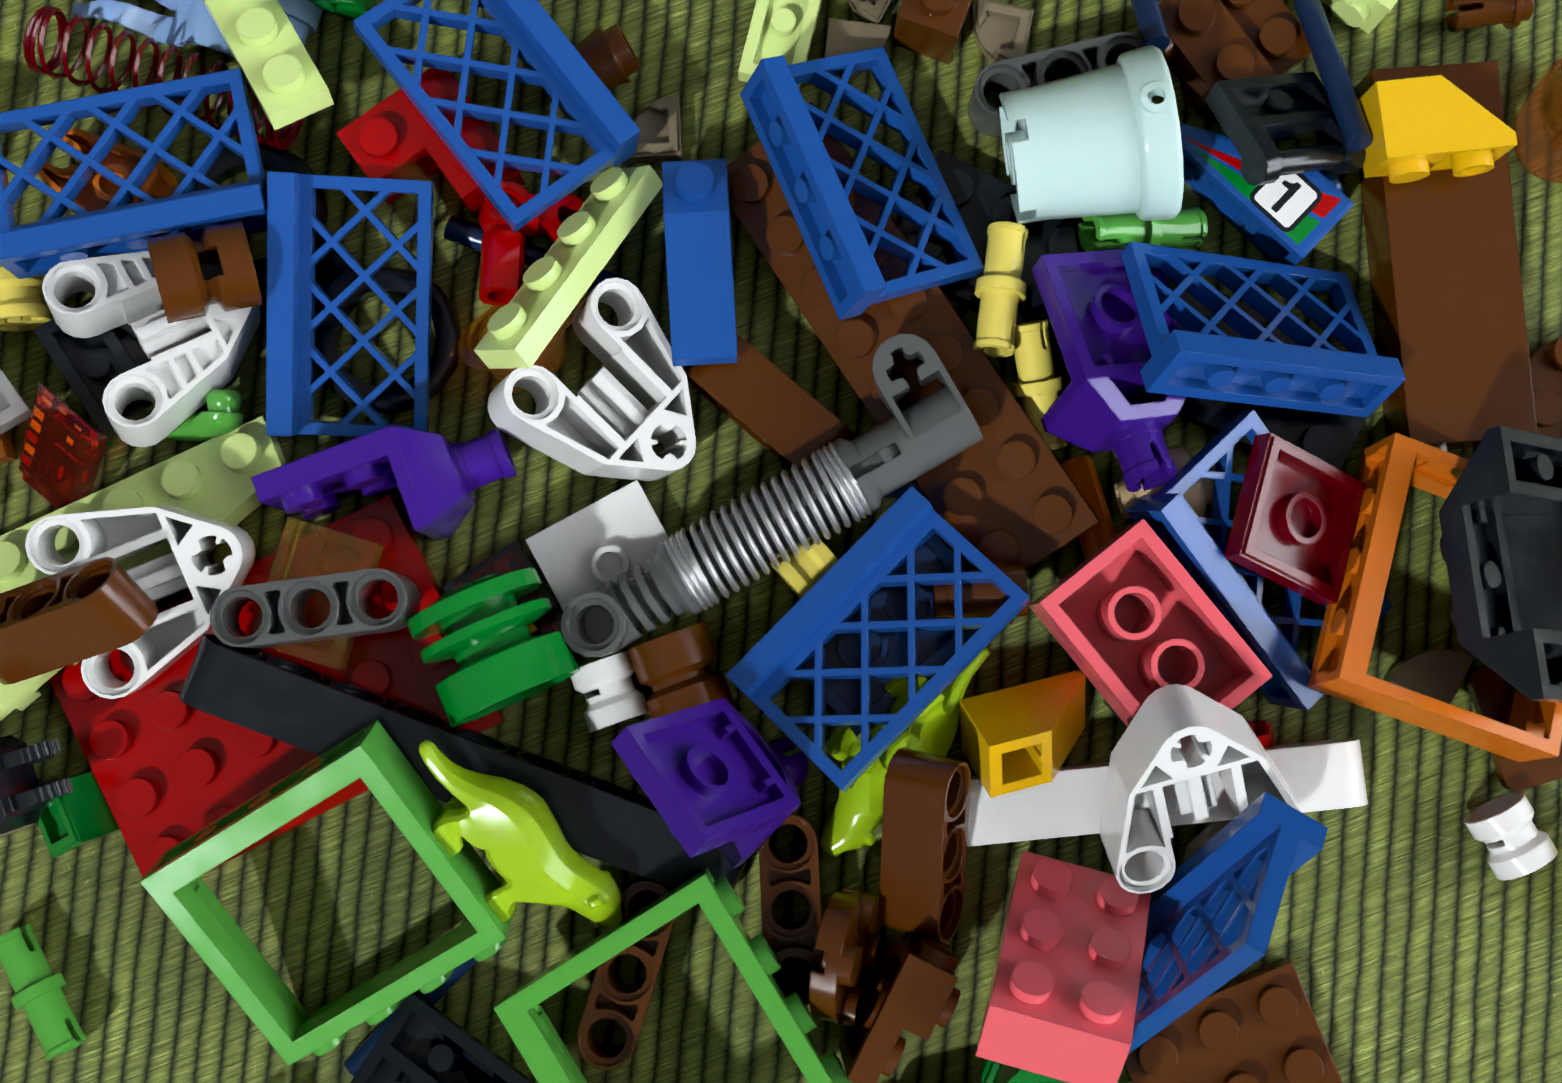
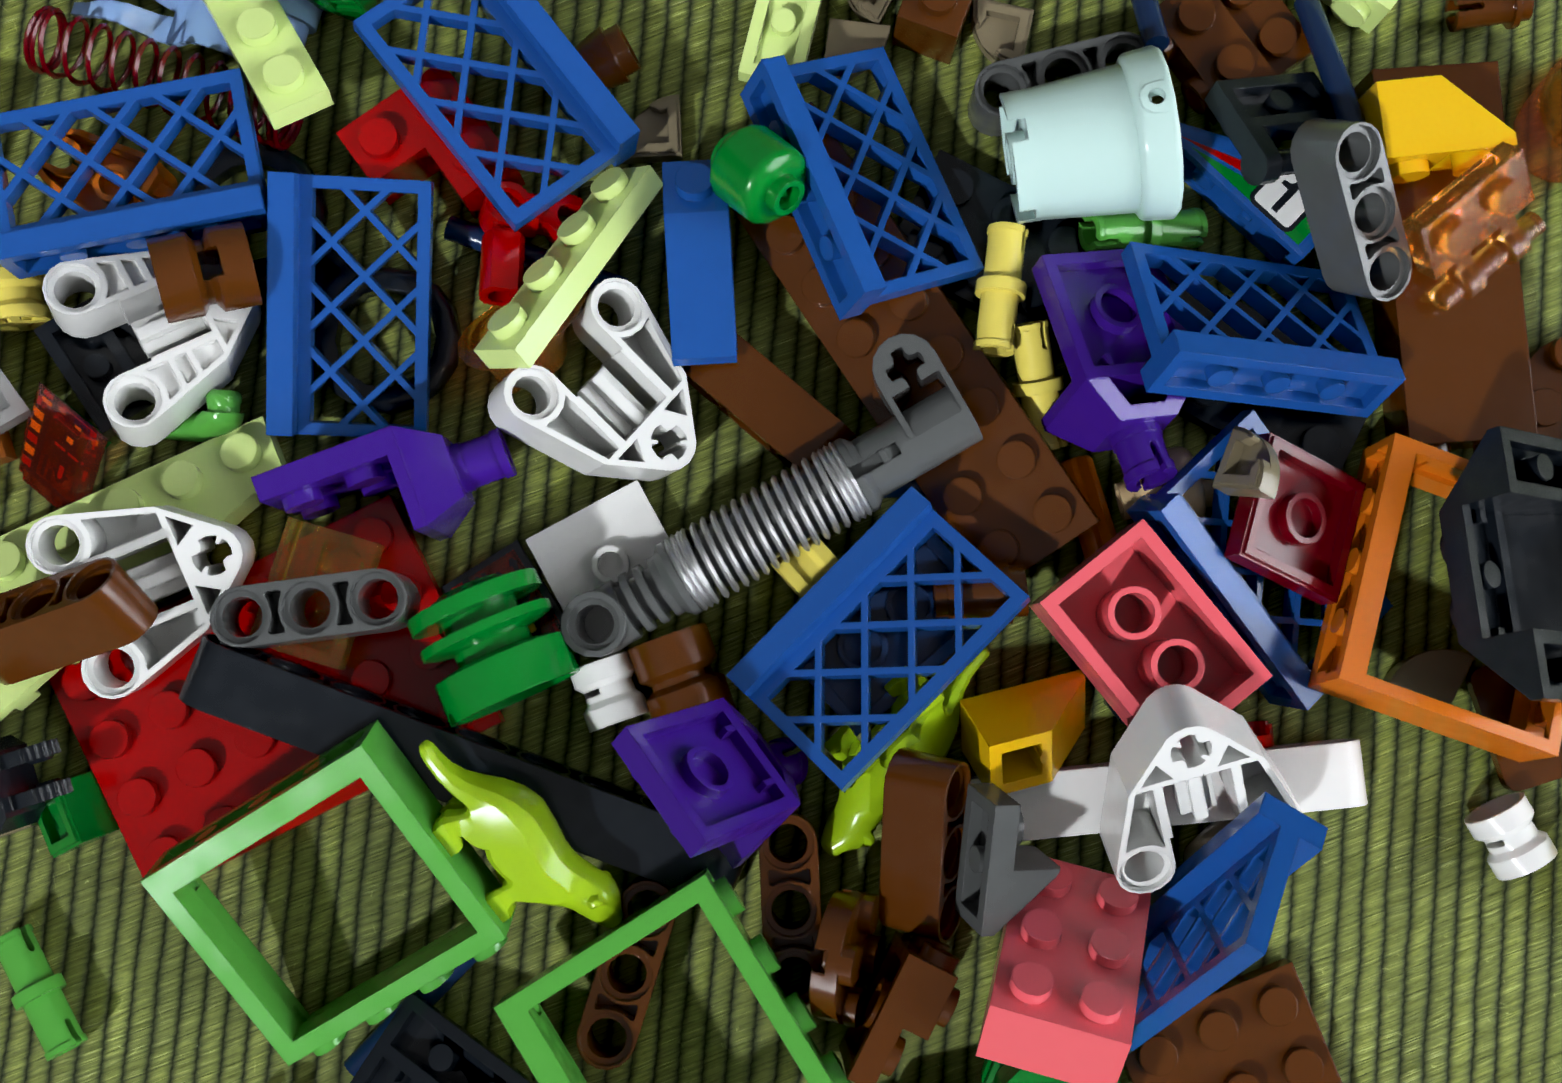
none -> green head [710,124,807,224]
none -> dark grey slope [954,783,1060,937]
none -> dark tan tile [1212,426,1280,499]
none -> dark grey beam [1290,118,1412,302]
none -> clear orange plate [1402,141,1546,311]

